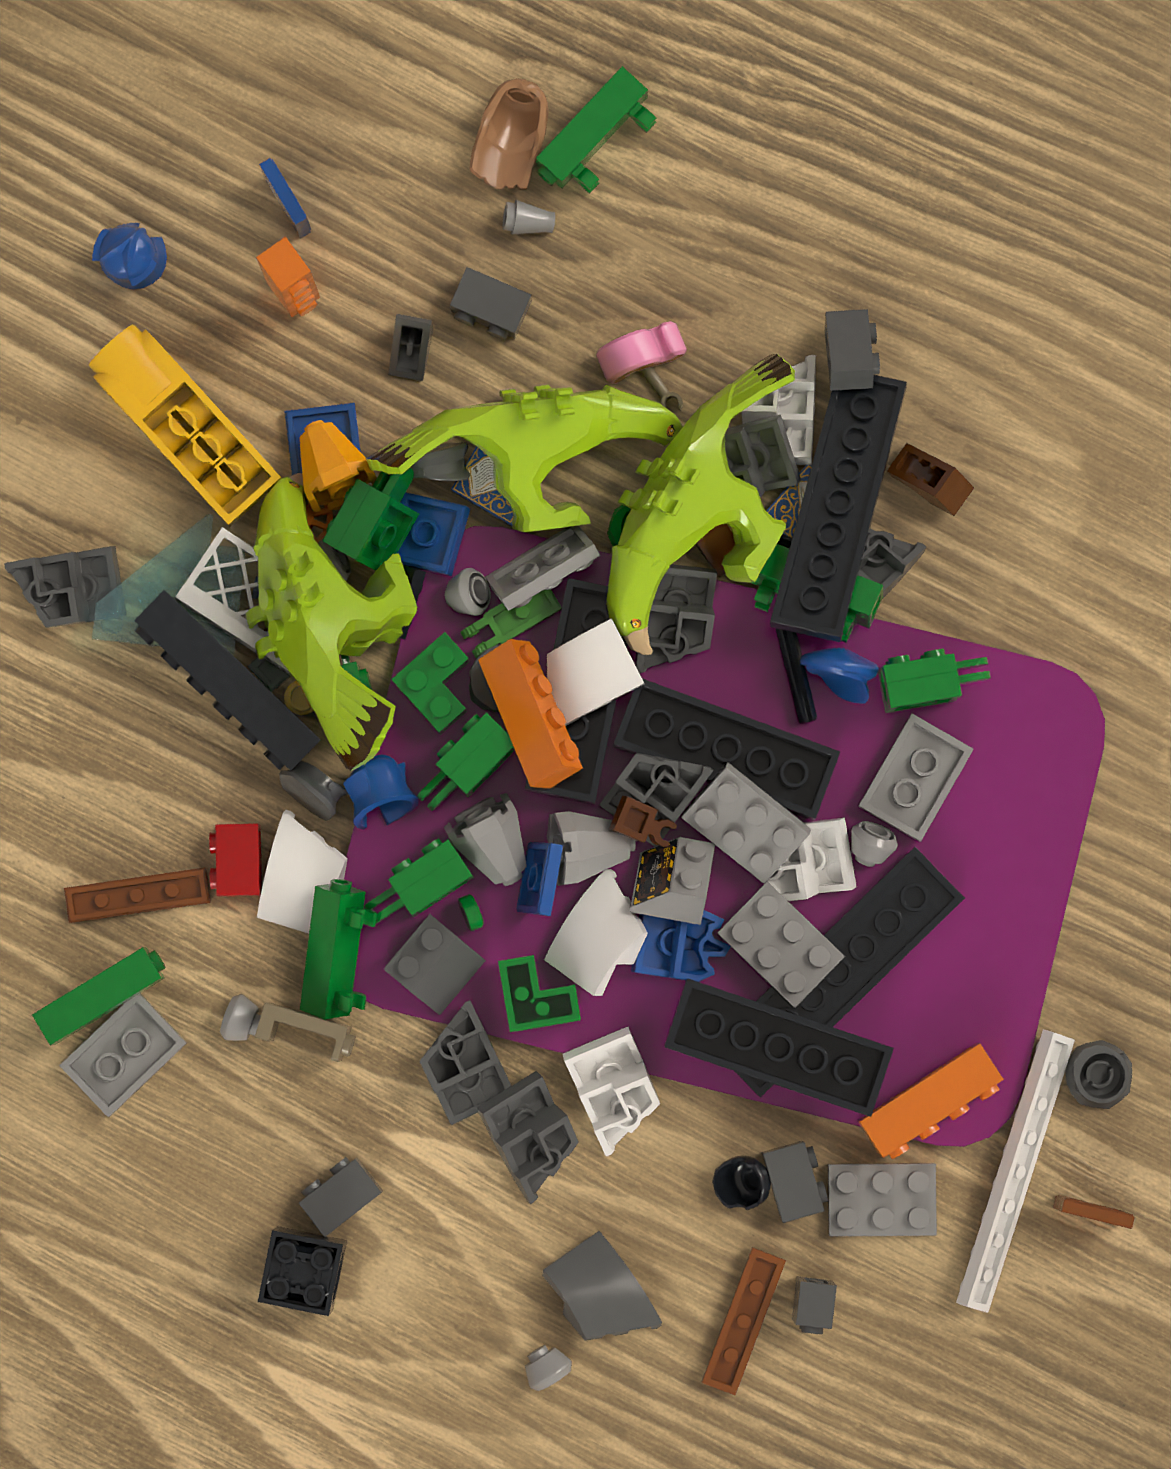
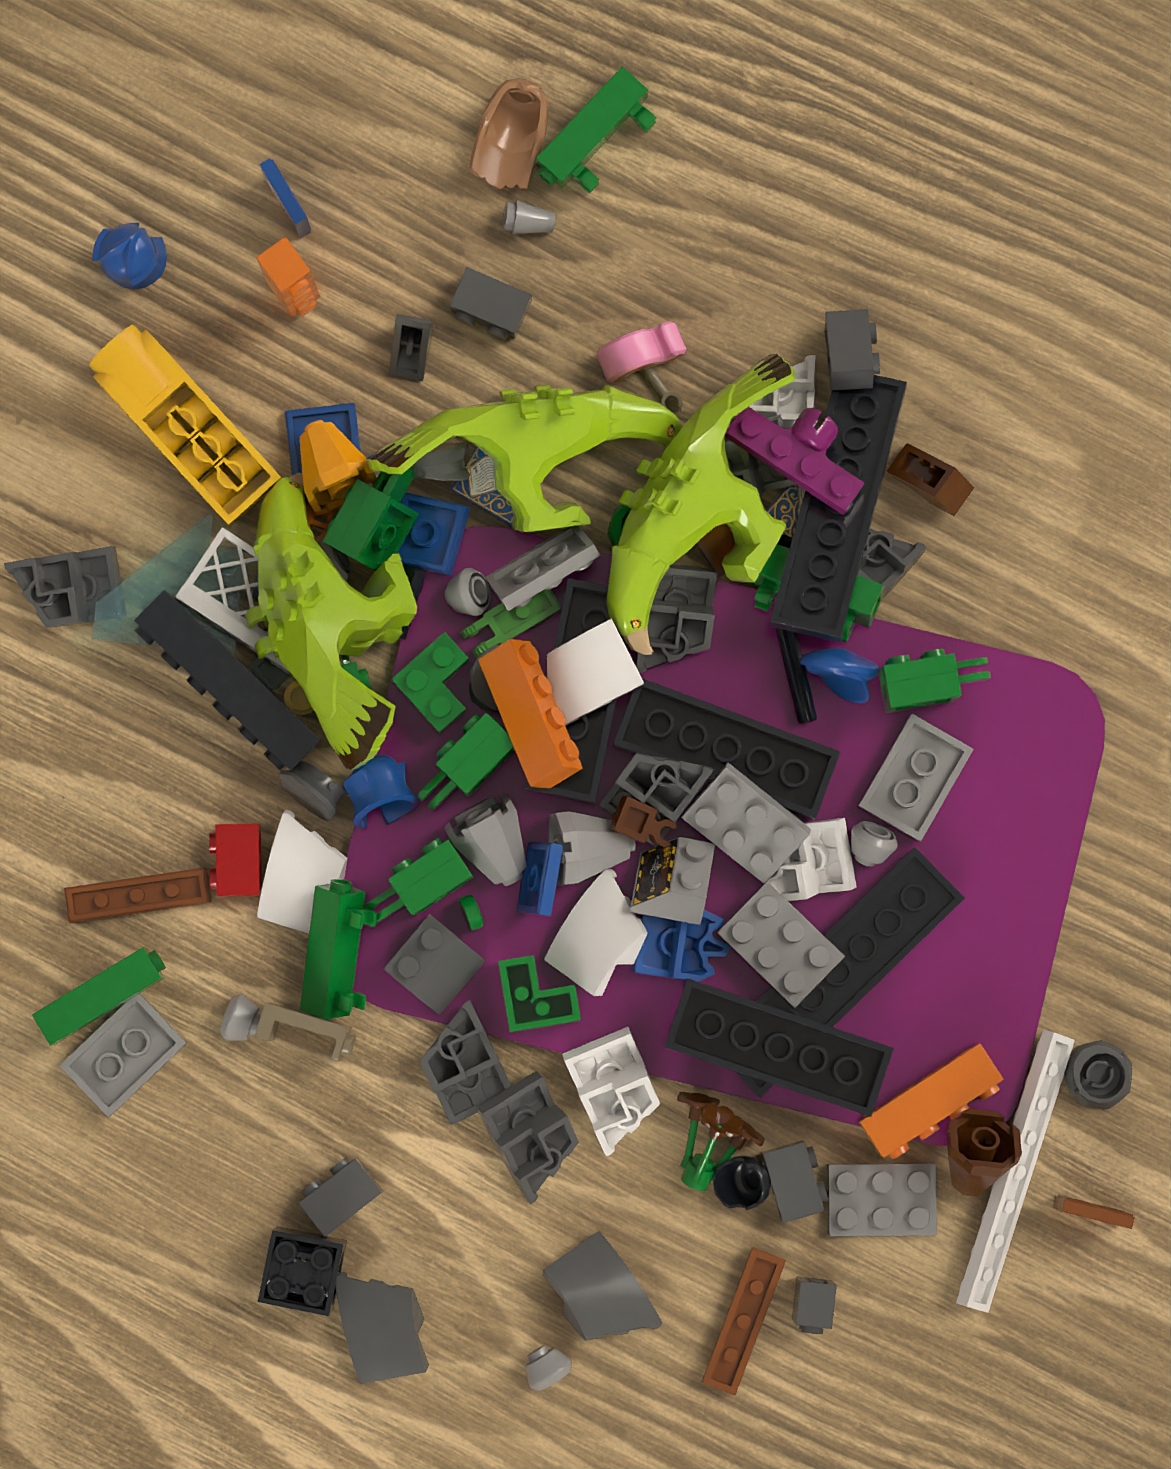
none -> dark grey slope [335,1272,429,1384]
none -> plant [677,1092,765,1191]
none -> magenta plate [725,407,864,515]
none -> reddish brown cone [946,1108,1022,1196]

